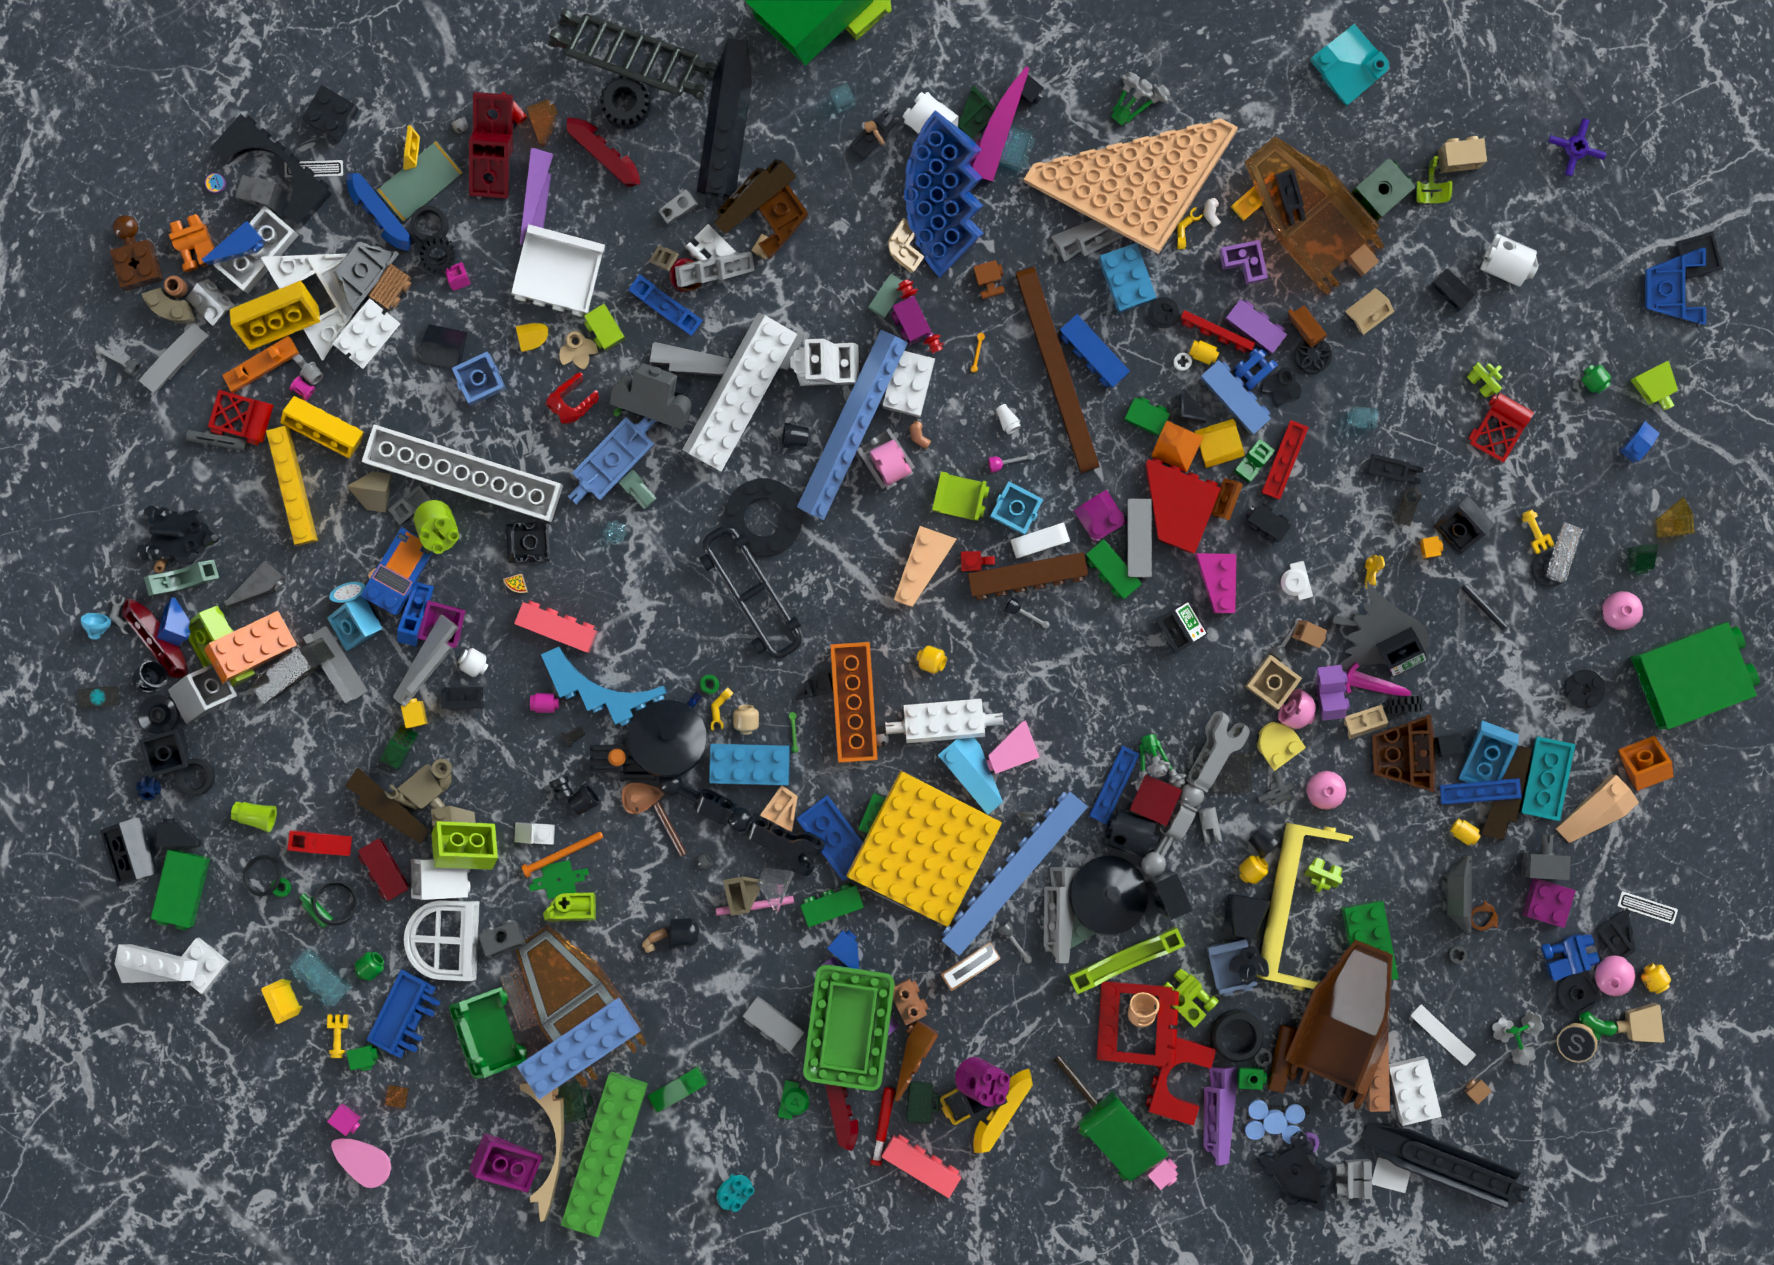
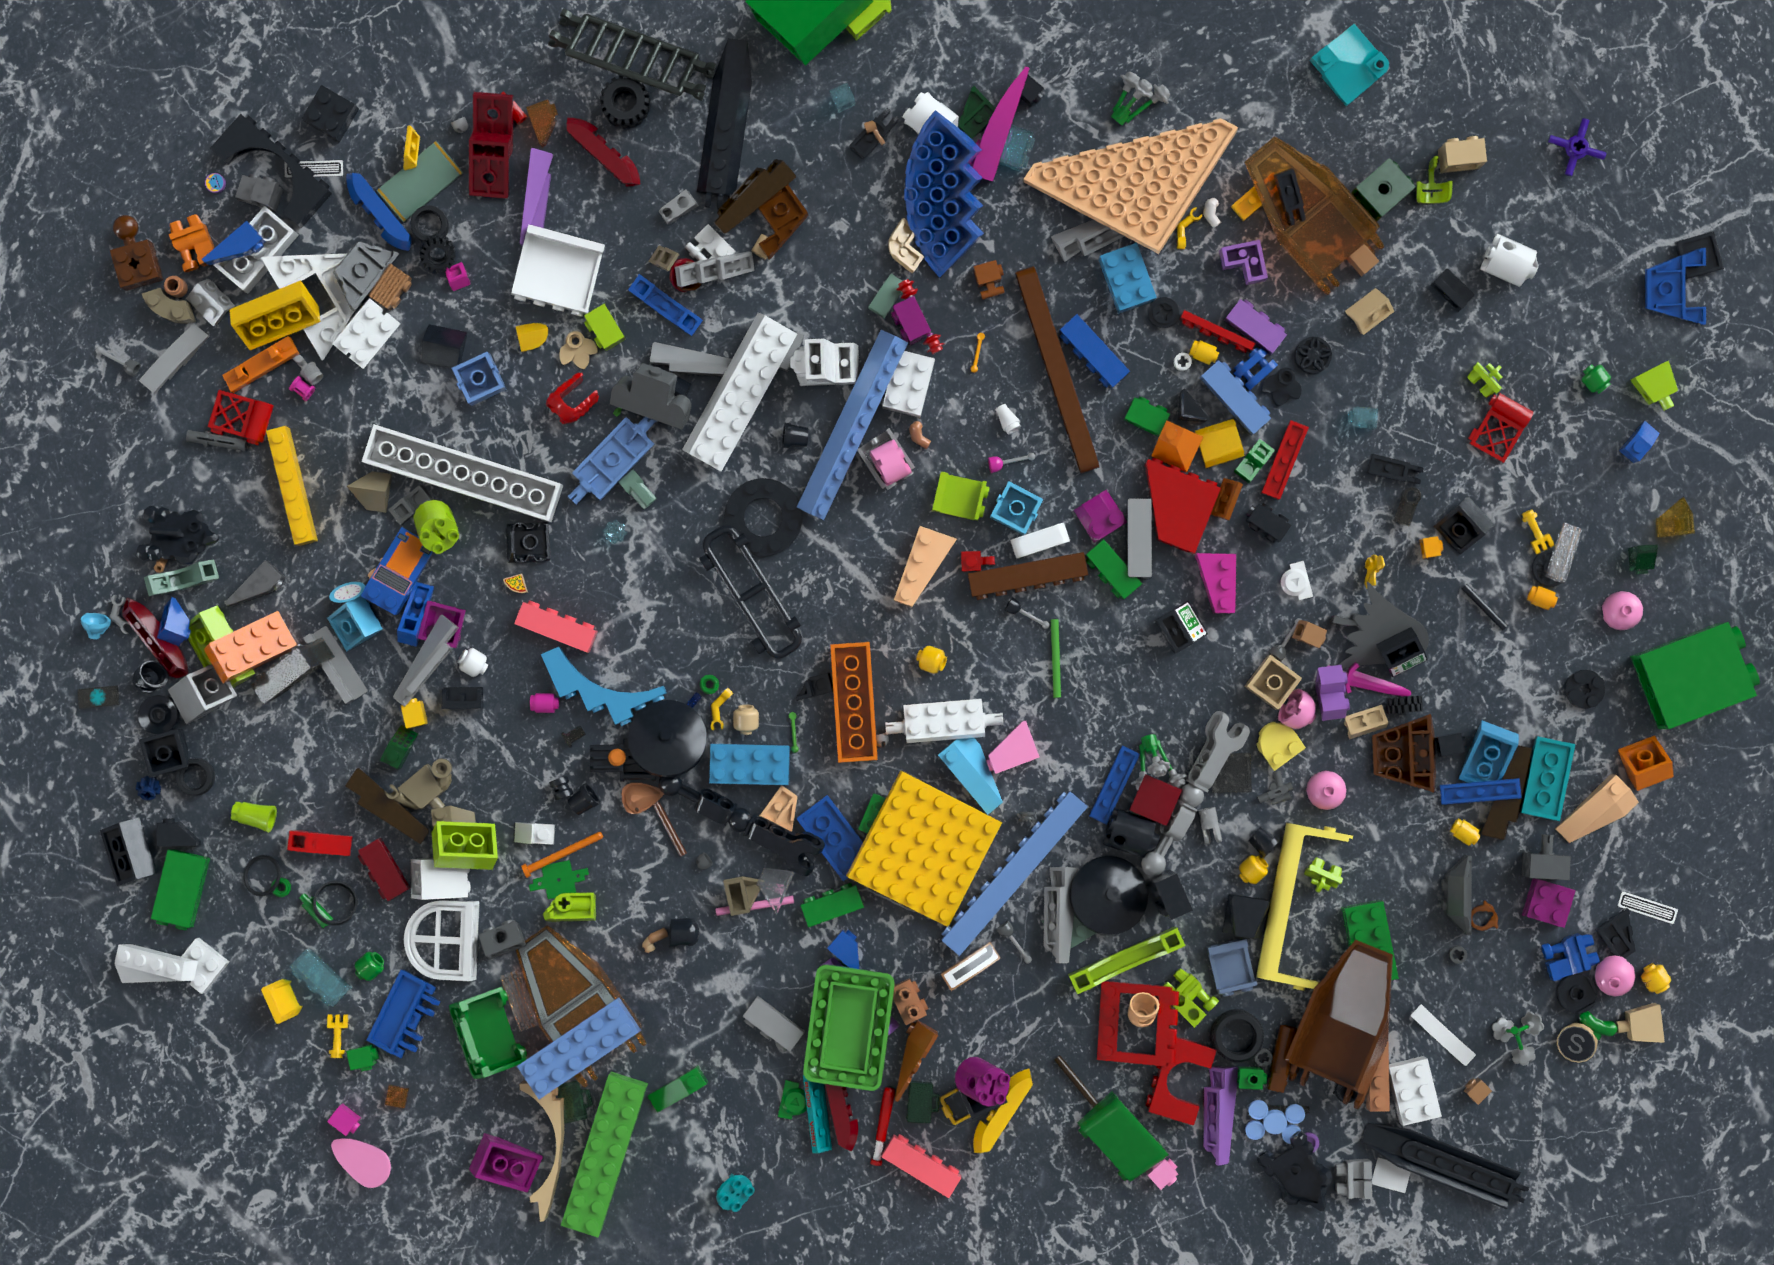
yellow brick [280,396,364,459] -> none
black plate [1230,946,1269,985] -> none
dark orange panel [1288,305,1327,348] -> none
none -> teal plate [803,1075,832,1153]
none -> bright green bar [1051,619,1061,698]
none -> light orange brick [1527,585,1558,610]

